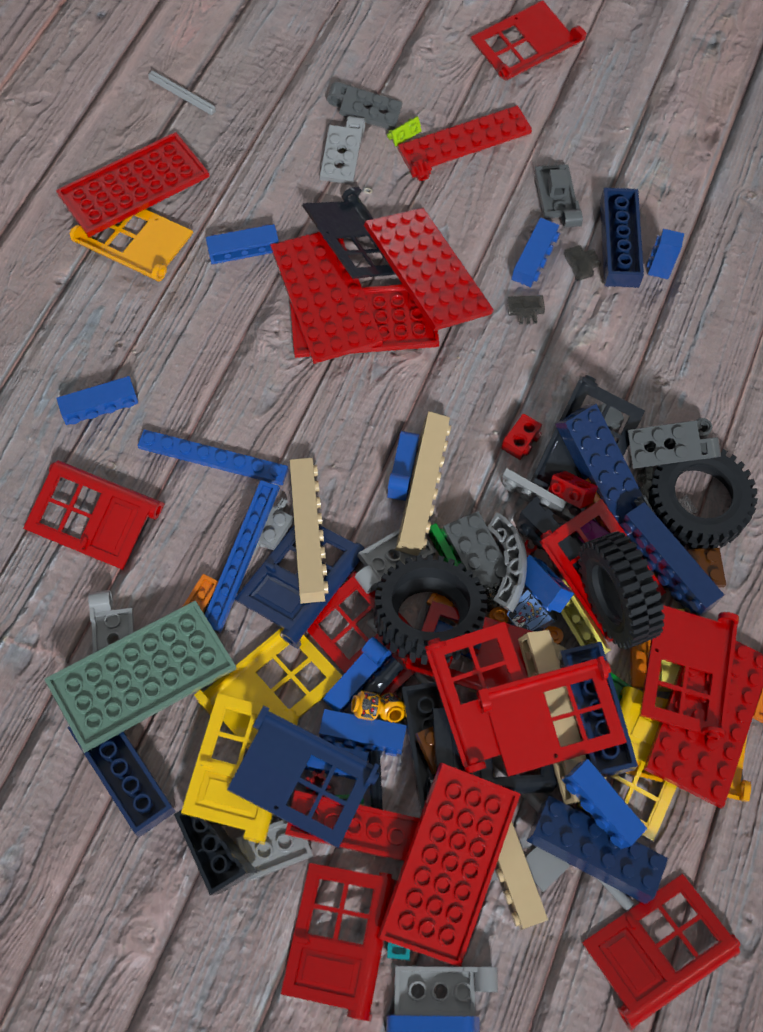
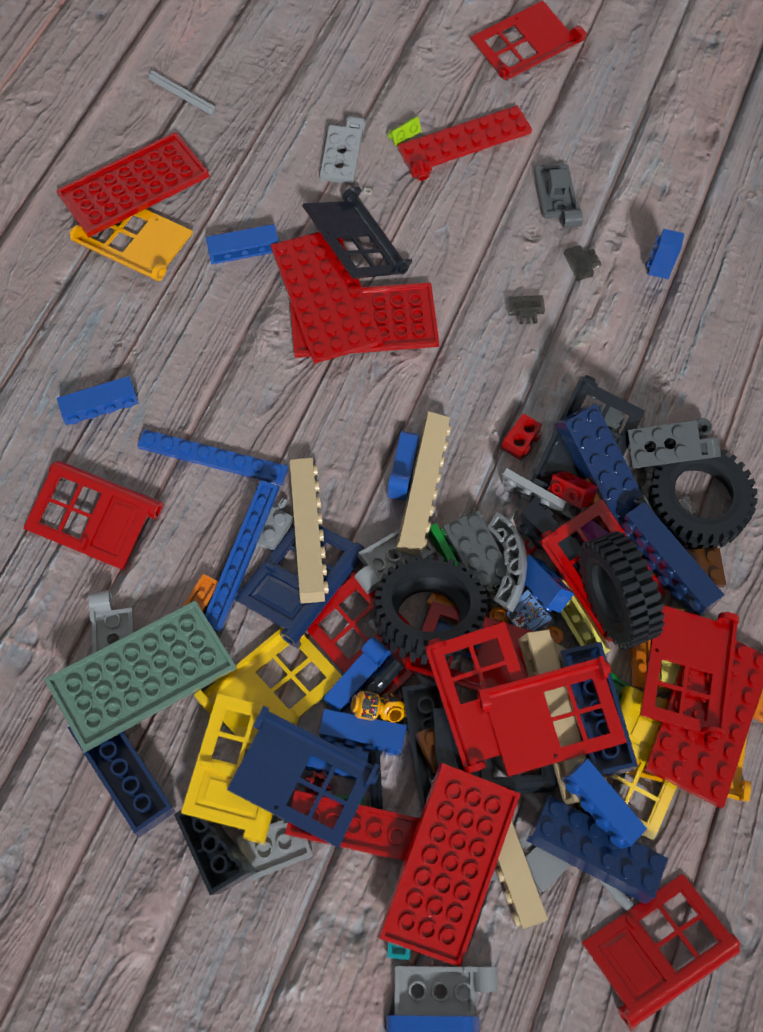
red door [281,863,397,1022] -> none
dark grey hinge [327,82,403,130] -> none
red plate [364,208,494,331] -> none
blue brick [512,218,560,287] -> none
dark blue brick [600,188,644,288] -> none

